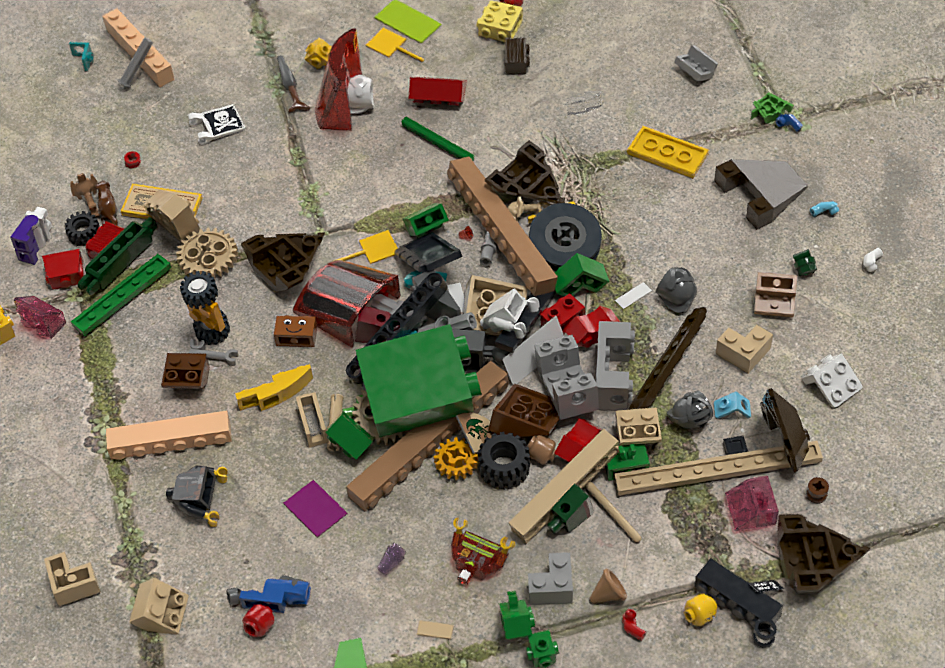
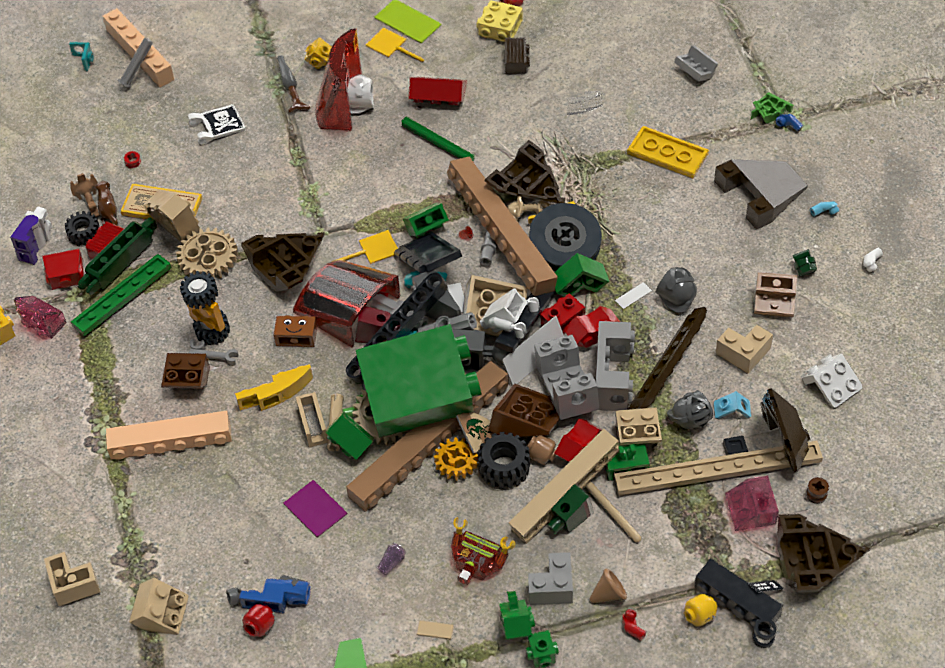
black torso [166,465,228,527] -> none

